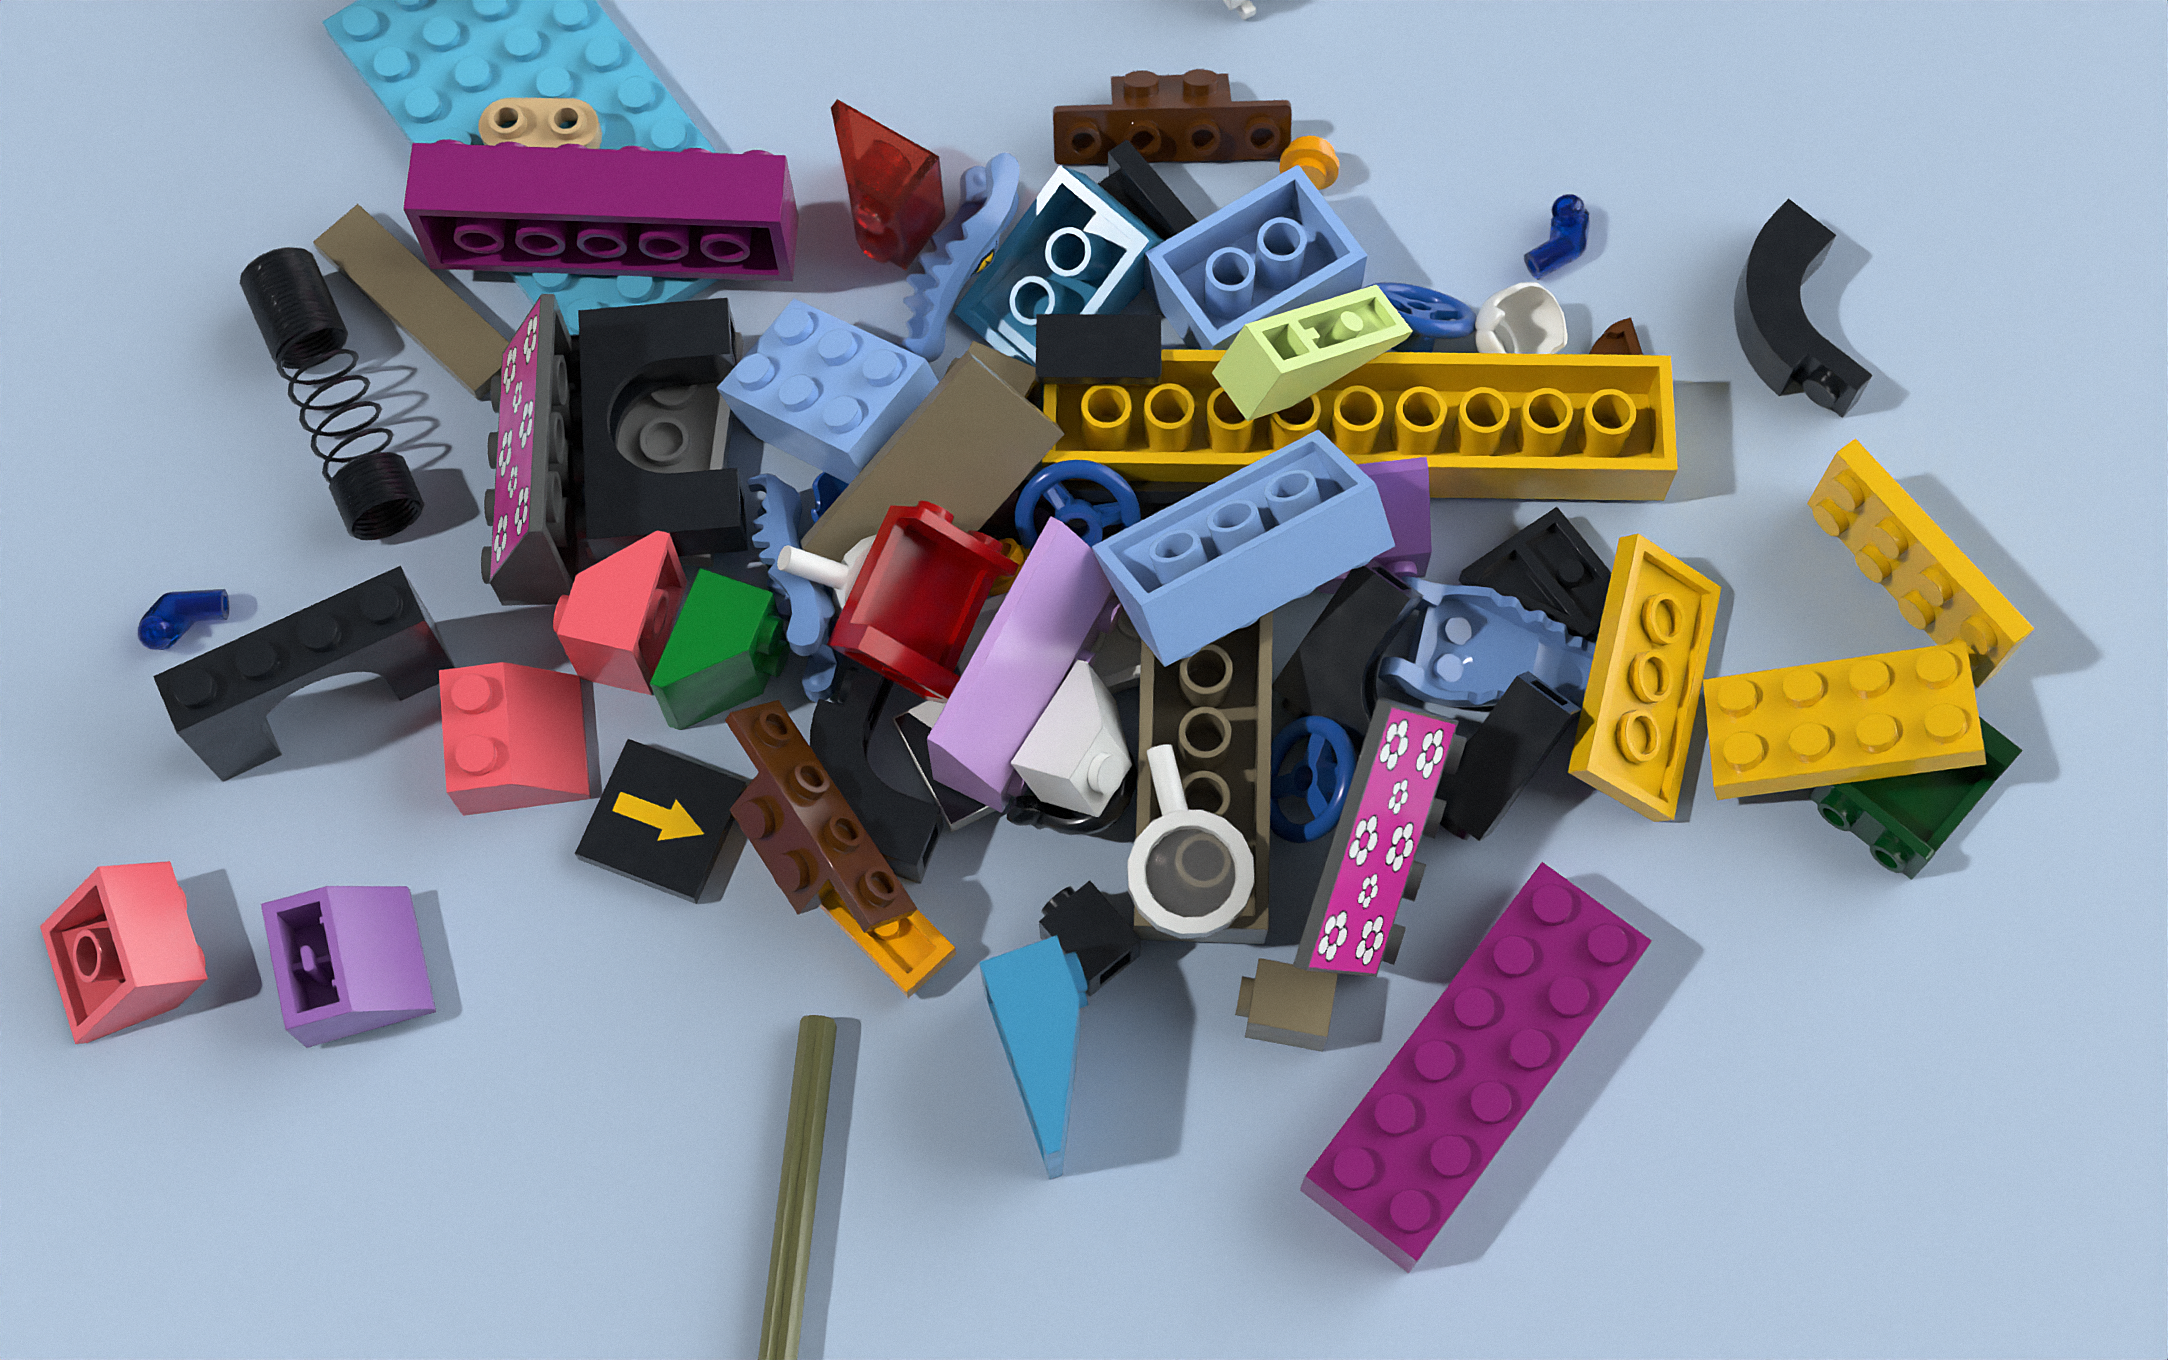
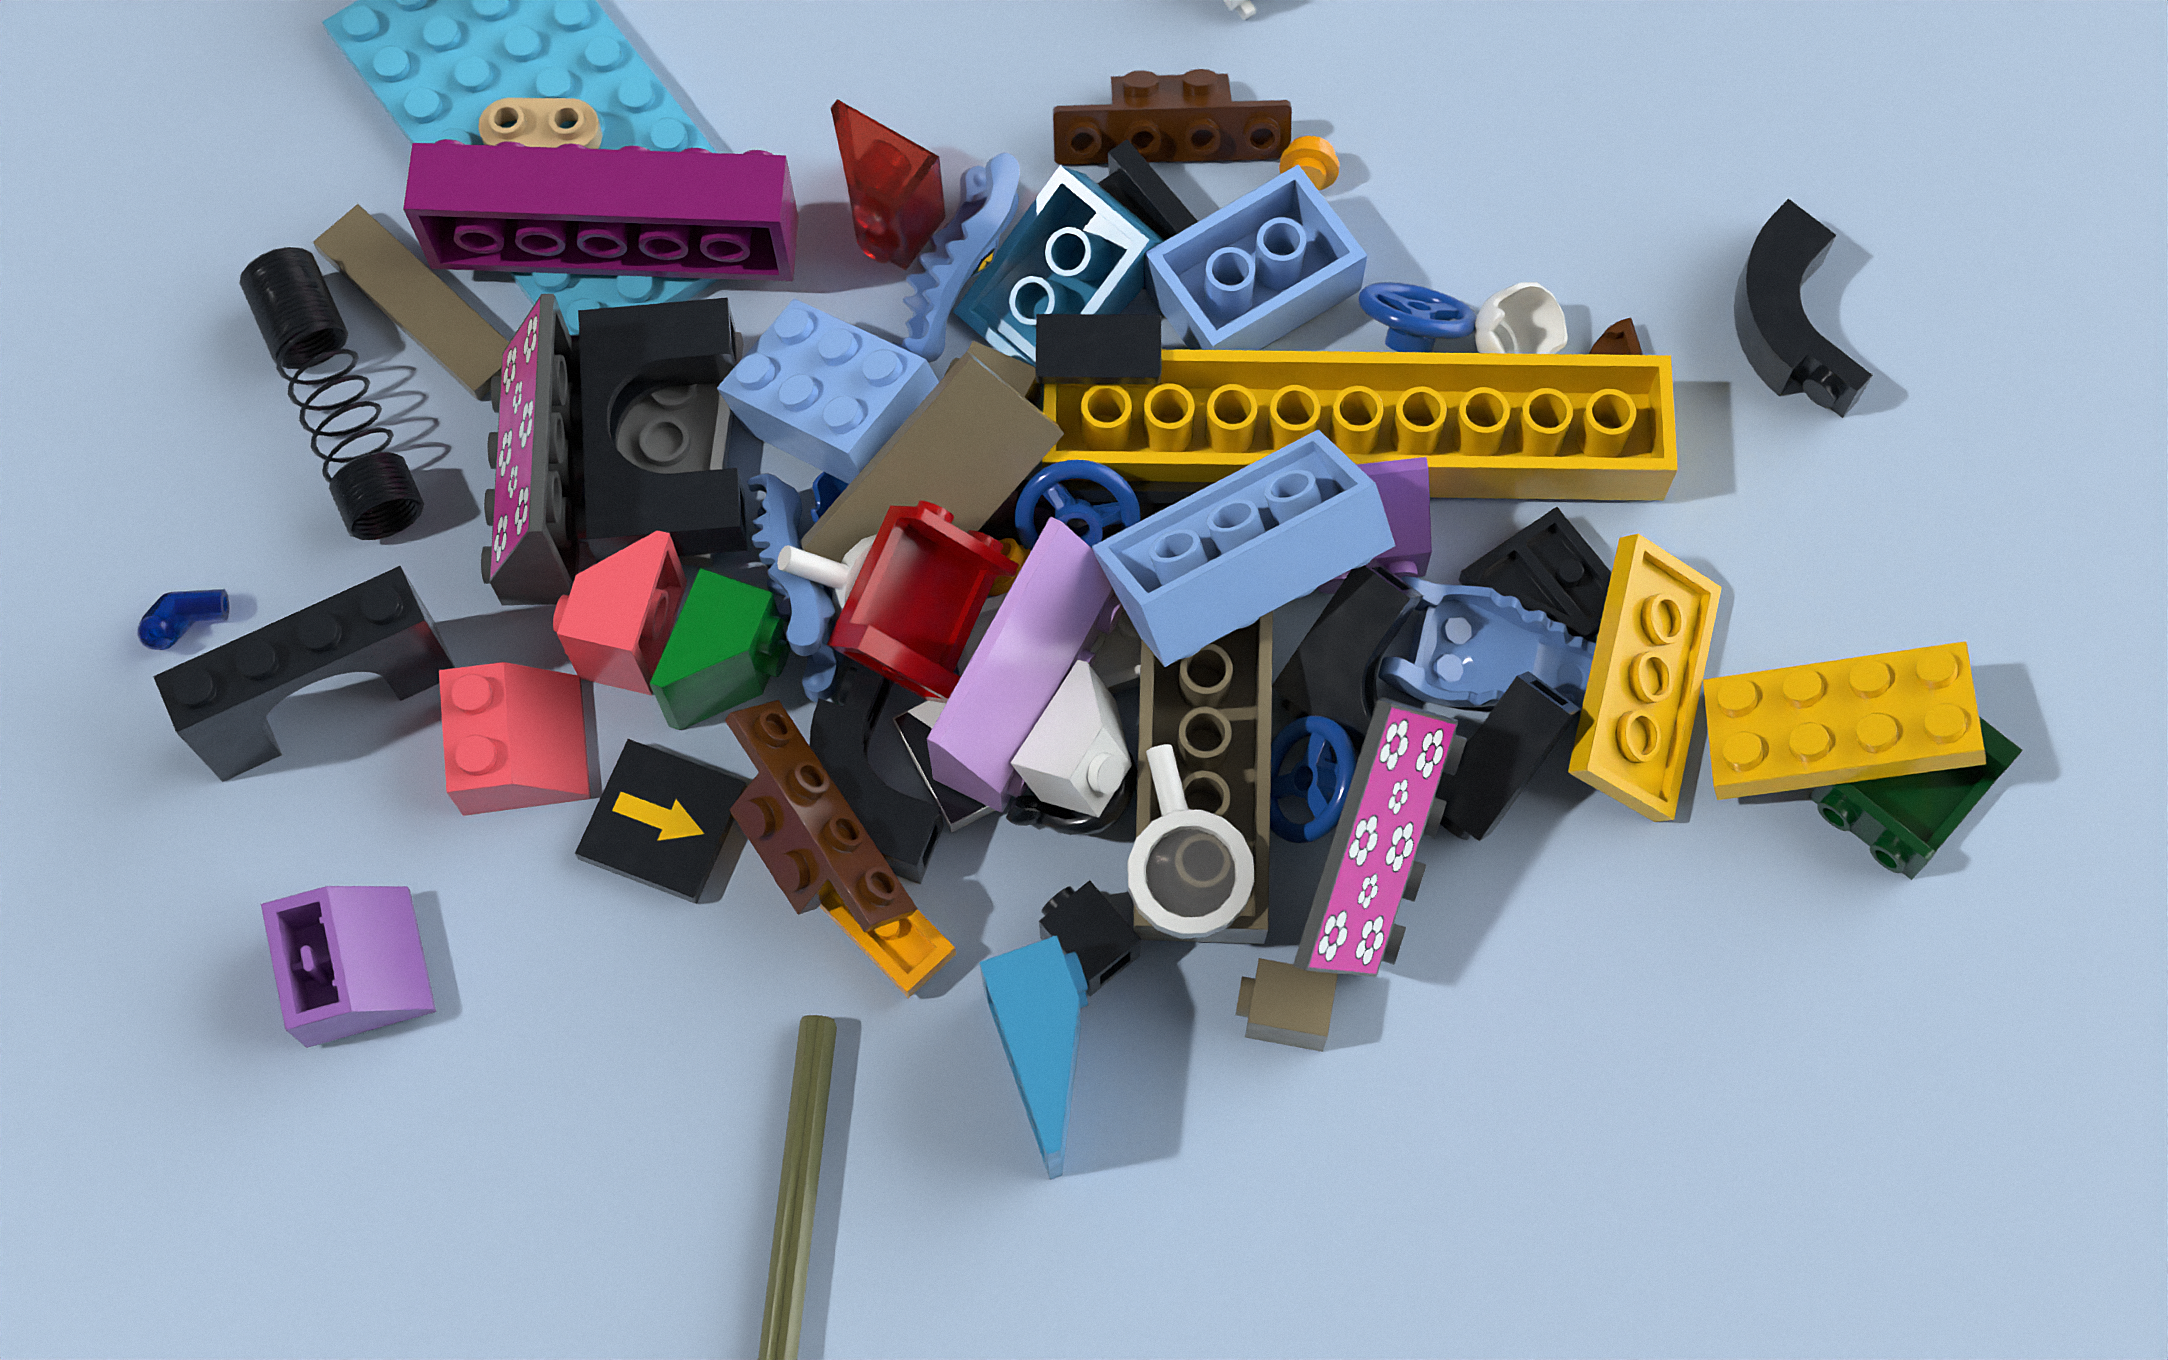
coral slope [40,861,208,1044] -> none
yellowish green slope [1212,285,1413,421] -> none
magenta brick [1300,862,1652,1273] -> none
clear blue arm [1524,194,1590,280] -> none
yellow plate [1807,438,2034,688] -> none

